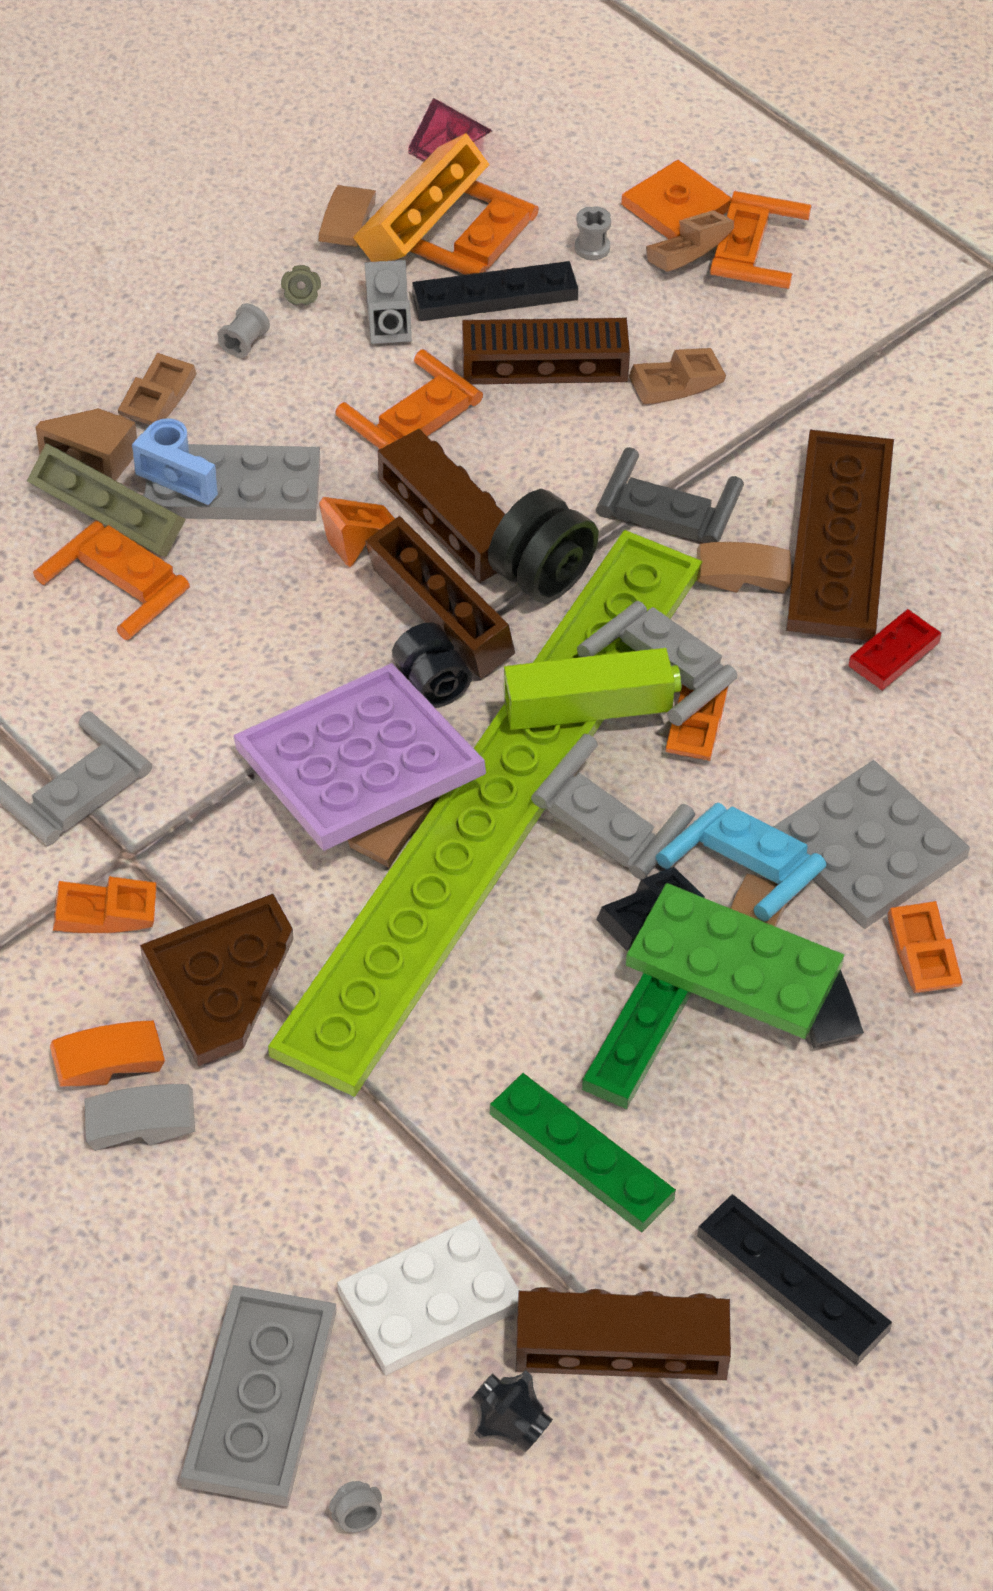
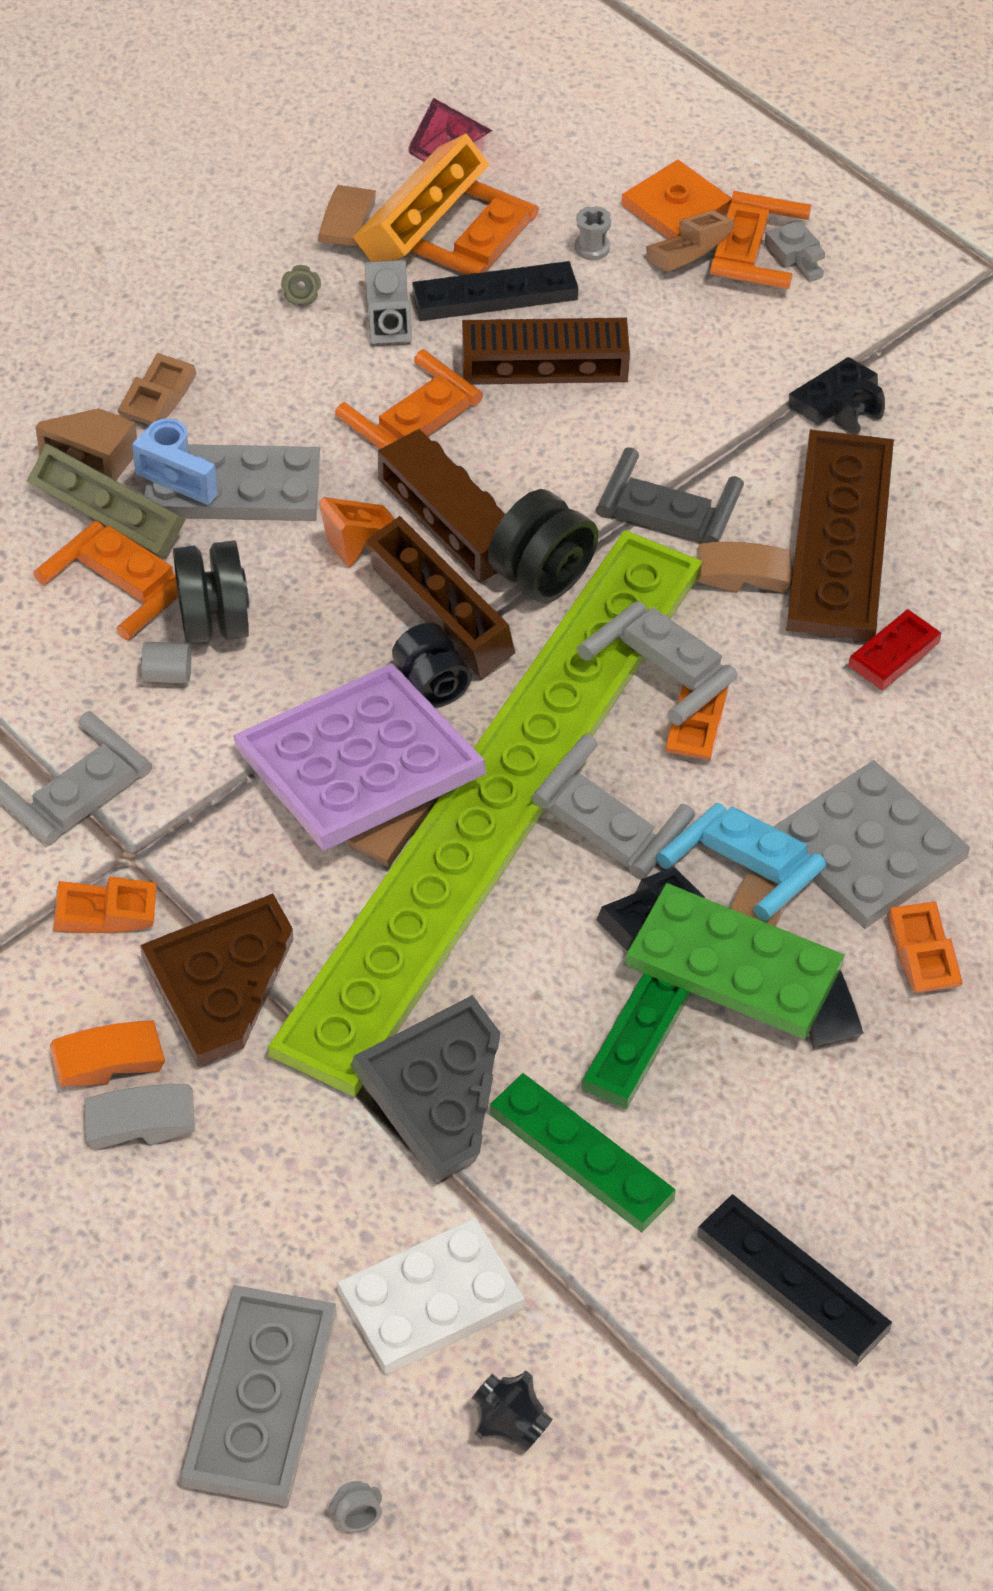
light grey bush [217,303,270,358] -> none
lime brick [503,648,681,730] -> none
reddish brown brick [515,1287,731,1381] -> none
medium nougat slope [629,348,726,404] -> none
none -> light grey beam [141,642,191,683]
none -> pearl dark grey wheel [173,540,249,645]
none -> dark grey plate [350,995,501,1184]
none -> light grey plate [765,220,825,282]
none -> black plate [789,357,885,433]

